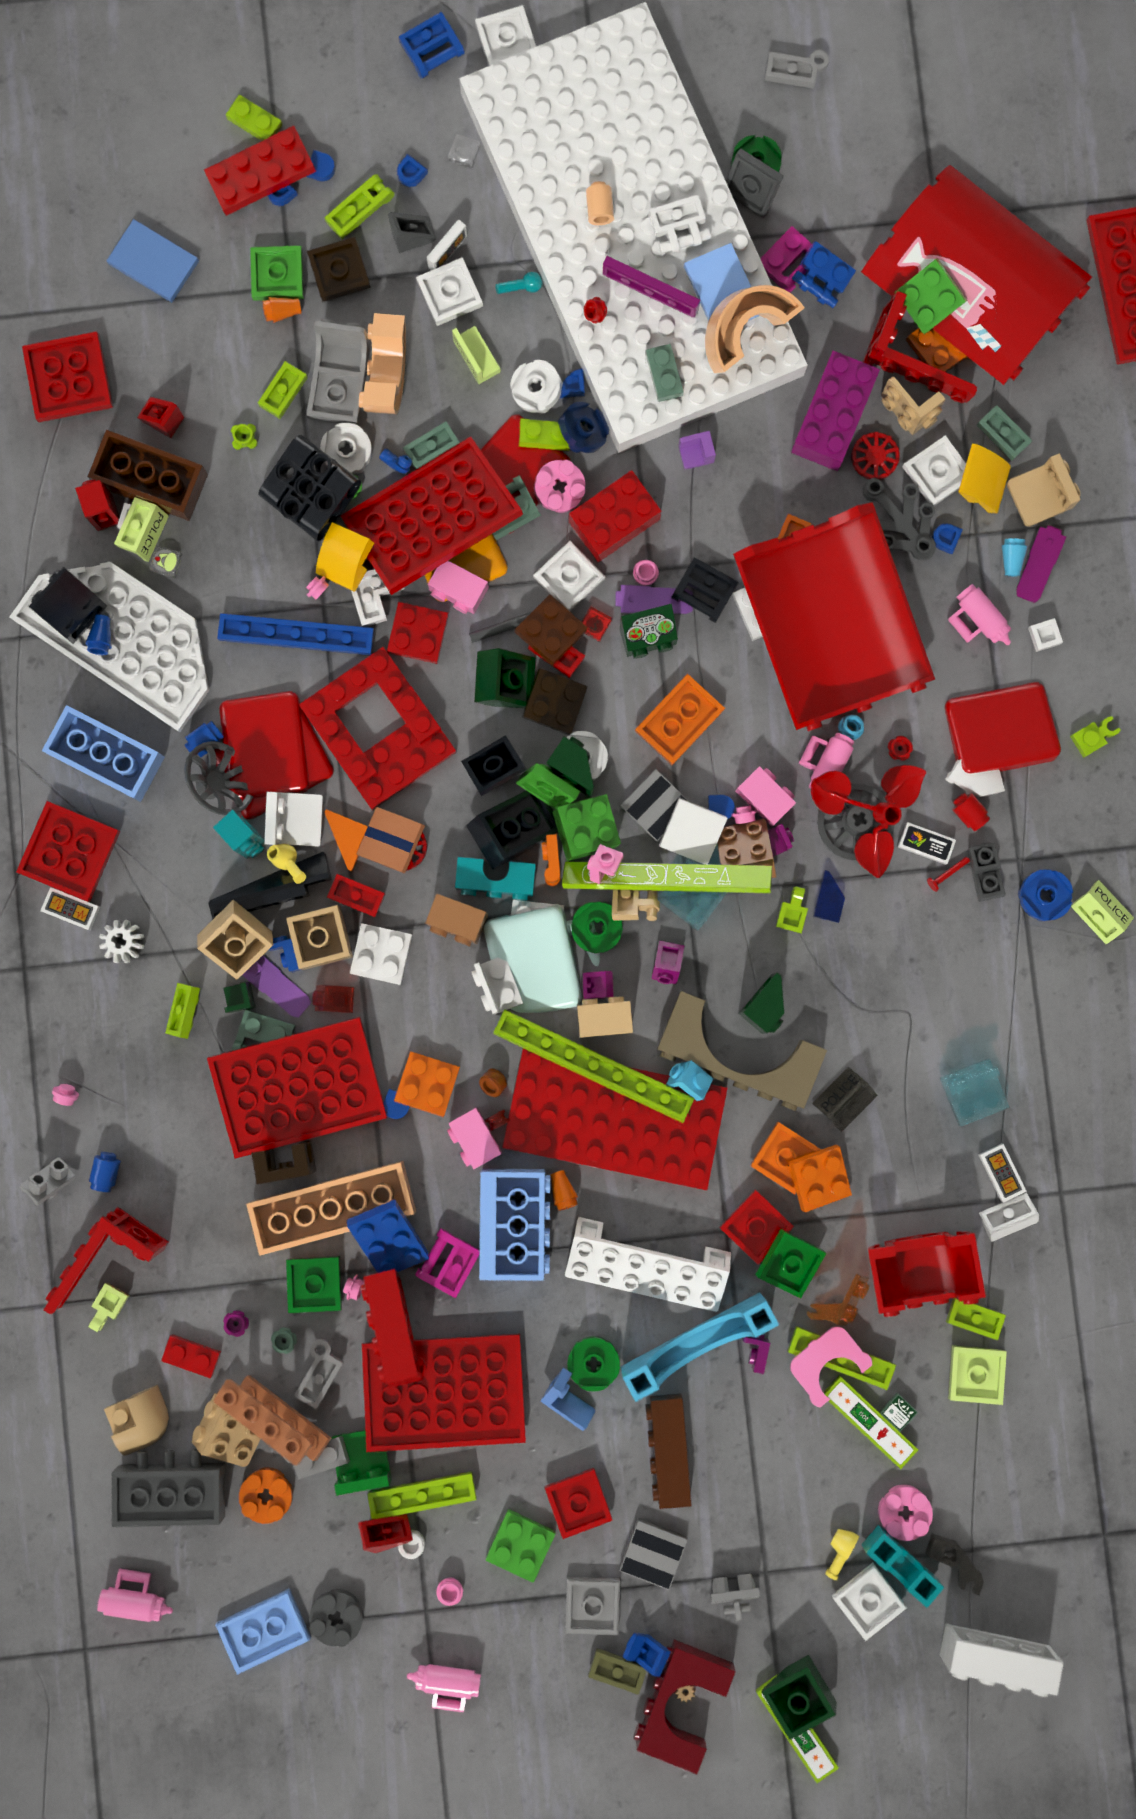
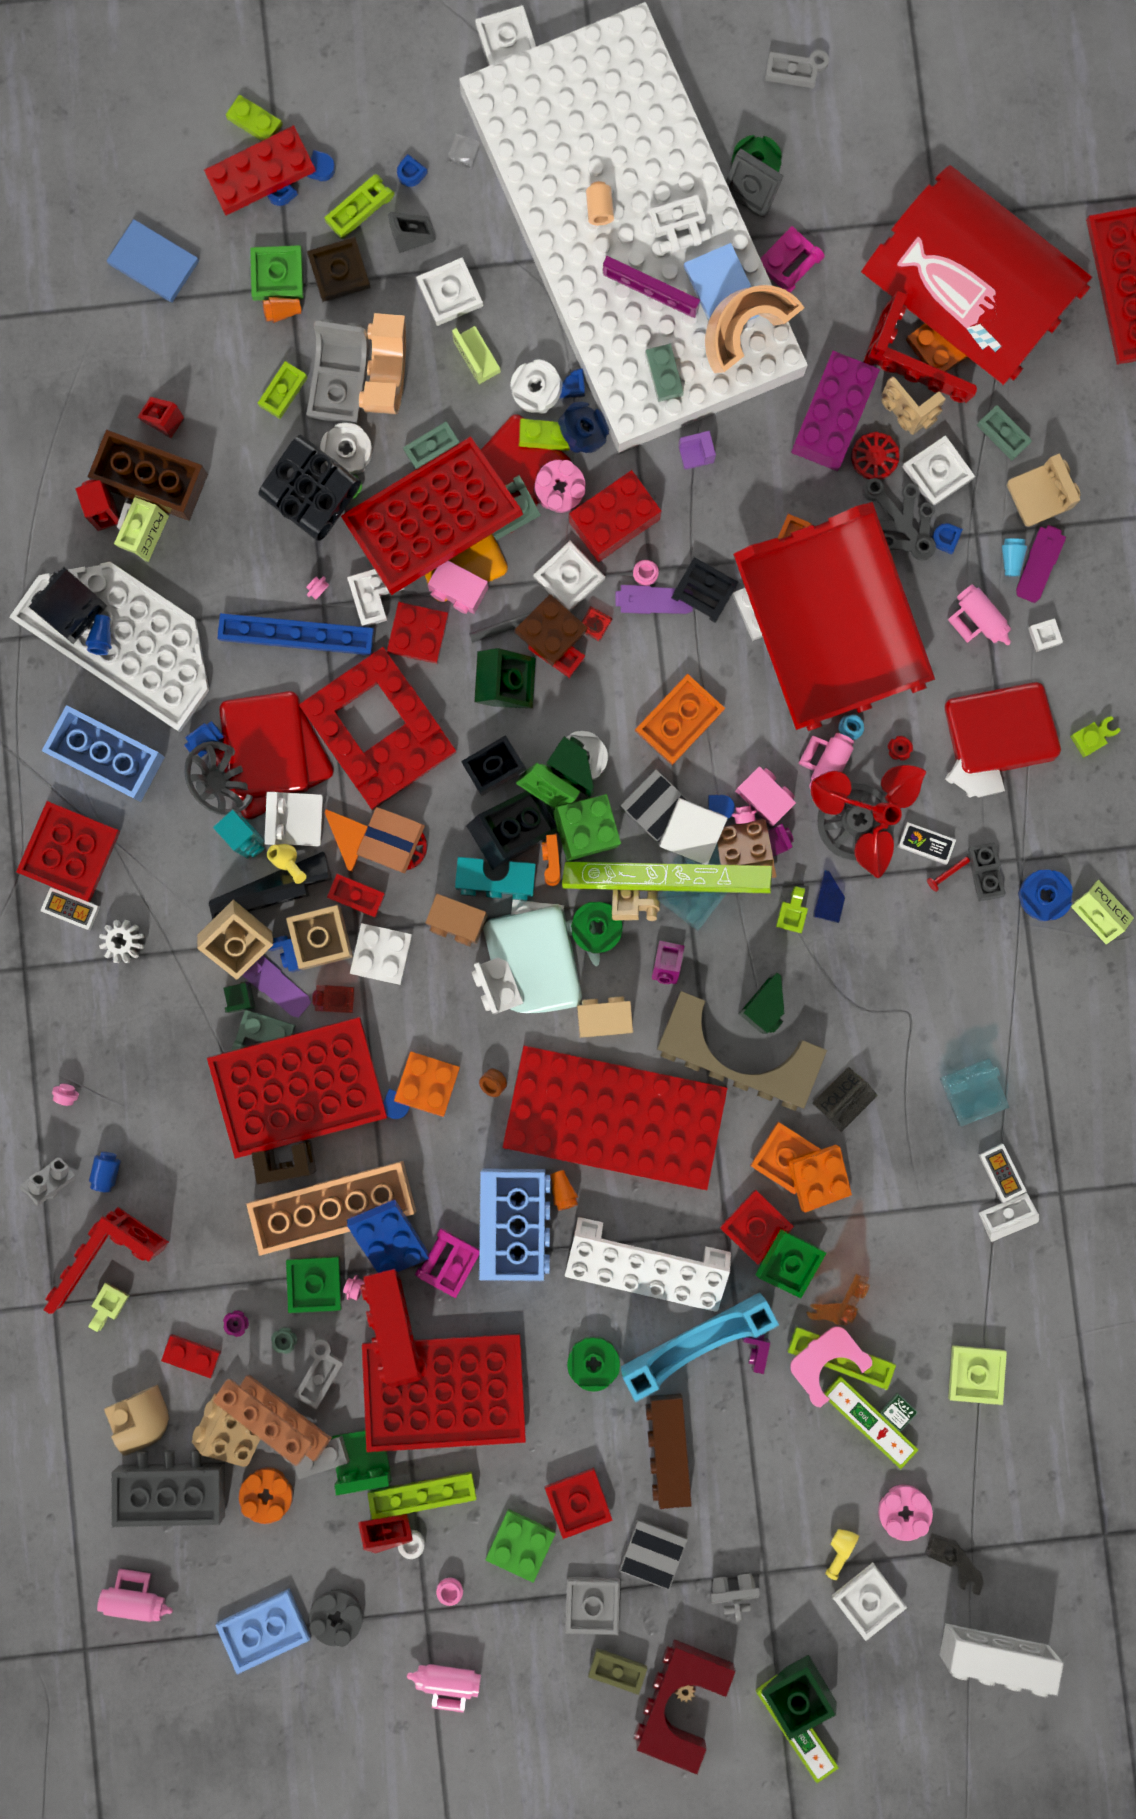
red plate [22,331,113,423] -> none
tile [149,545,182,578] -> none
lime plate [165,983,200,1039] -> none
lime plate [231,424,257,450] -> none
yellow slope [315,522,374,592] -> none
blue arm [379,448,412,474] -> none
blue plate [398,12,465,79] -> none
white tile [427,220,467,270] -> none
bright pink brick [447,1107,502,1169] -> none
clear red bush [484,1109,510,1132] -> none
lime tile [493,1009,694,1123] -> none
teal bar [495,272,543,294] -> none
dark brown plate [522,668,588,735] -> none
medium blue bracket [540,1368,595,1431] -> none
magenta bracket [583,971,614,999] -> none
red plate [584,297,607,324] -> none
bright pink bracket [587,844,623,884] -> none
slope [619,604,678,659] -> none
blue bracket [623,1633,671,1677] -> none
medium azure bracket [666,1060,713,1101] -> none
blue plate [792,241,856,308] -> none
teal arch [861,1524,944,1608] -> none
red cylinder [868,1231,986,1317] -> none
bright green plate [894,258,968,334] -> none
lime plate [946,1298,1006,1340] -> none
red brick [952,792,990,832] -> none
yellow slope [958,444,1011,513] -> none

